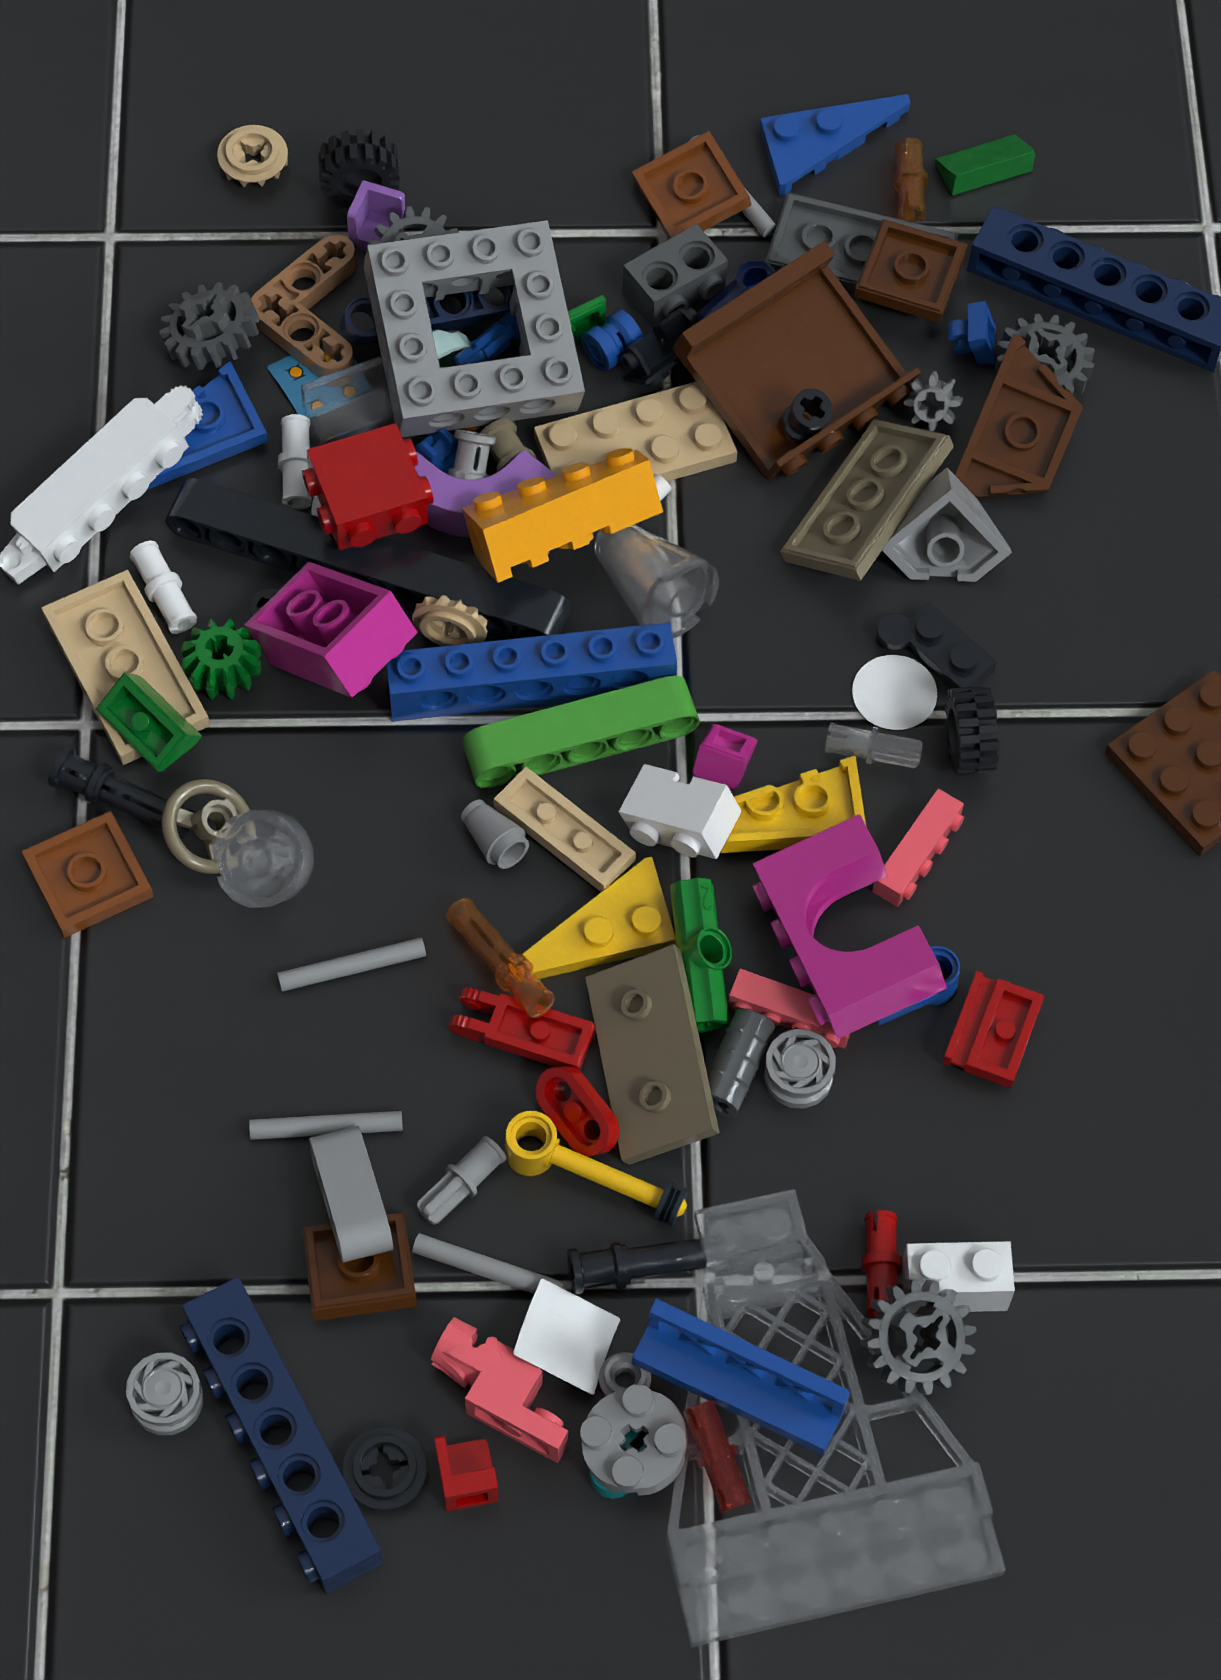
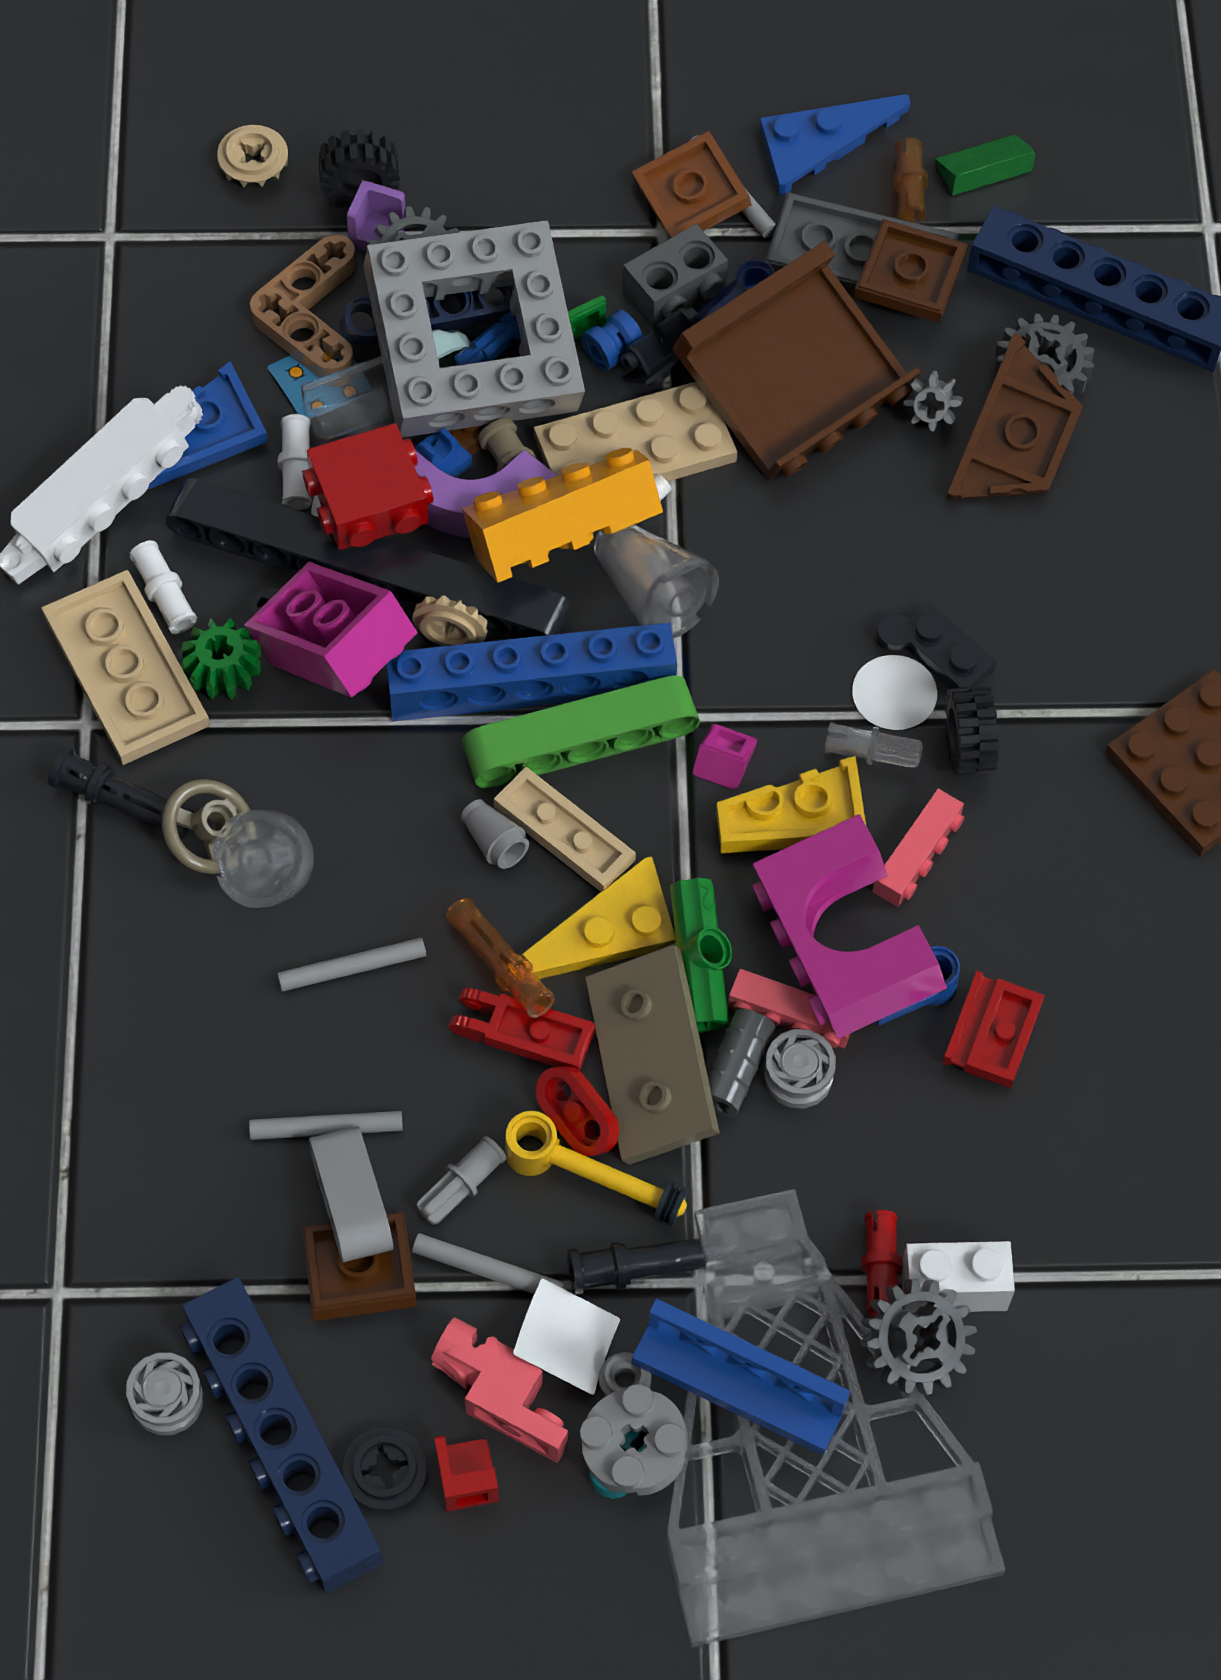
dark orange tile [22,811,154,938] -> none
green slope [95,672,202,772] -> none
dark grey gear [159,282,260,370] -> none
light grey bush [448,430,496,480] -> none
white brick [619,764,742,859] -> none
clear red pin [683,1399,753,1514] -> none
dark tan plate [780,419,954,581] -> none
black bush [781,388,832,443] -> none
light grey slope [882,468,1012,582] -> none
blue tile [948,301,996,366] -> none

